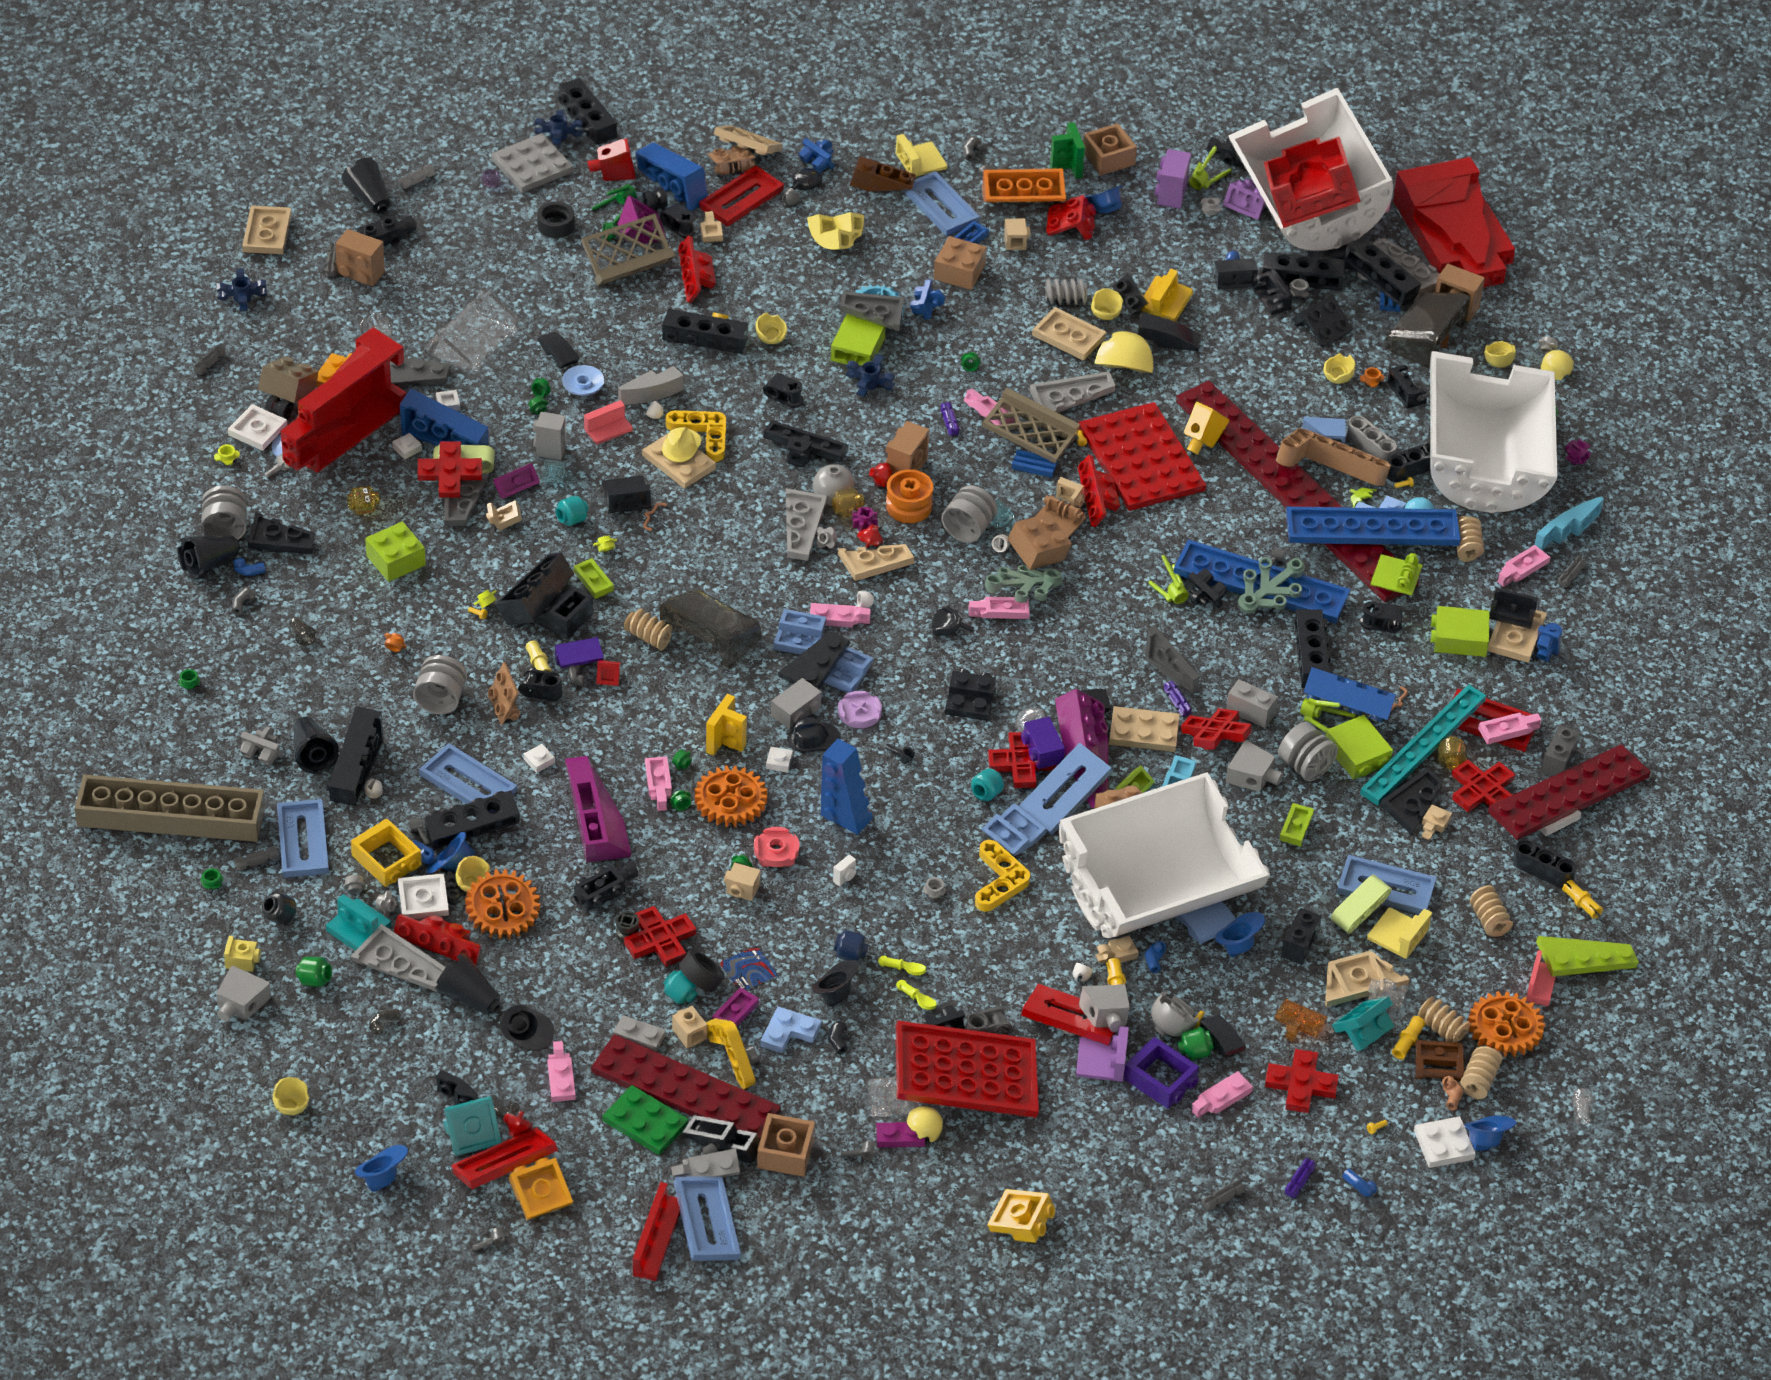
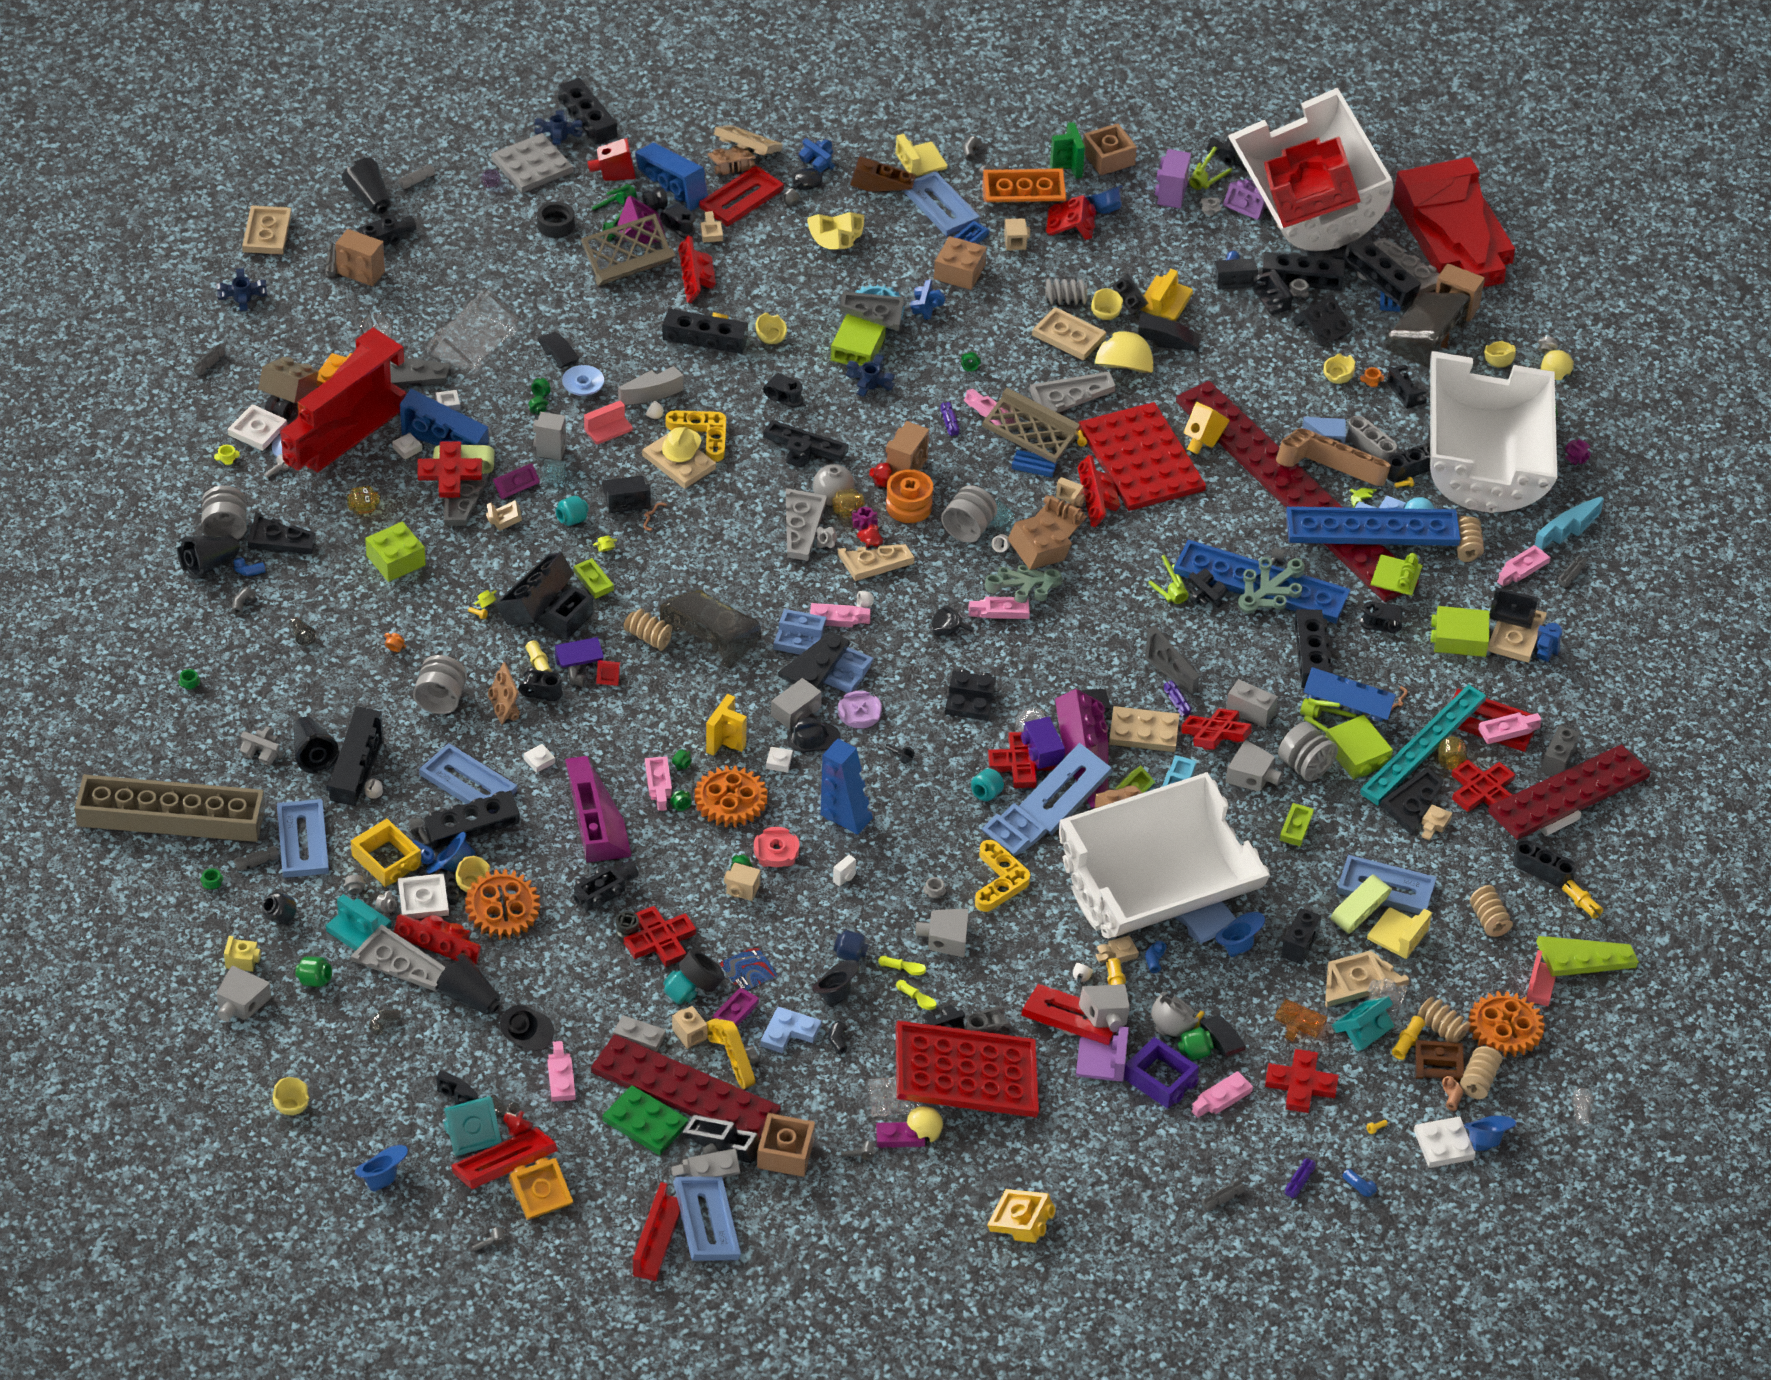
none -> light grey torso [915,909,969,957]

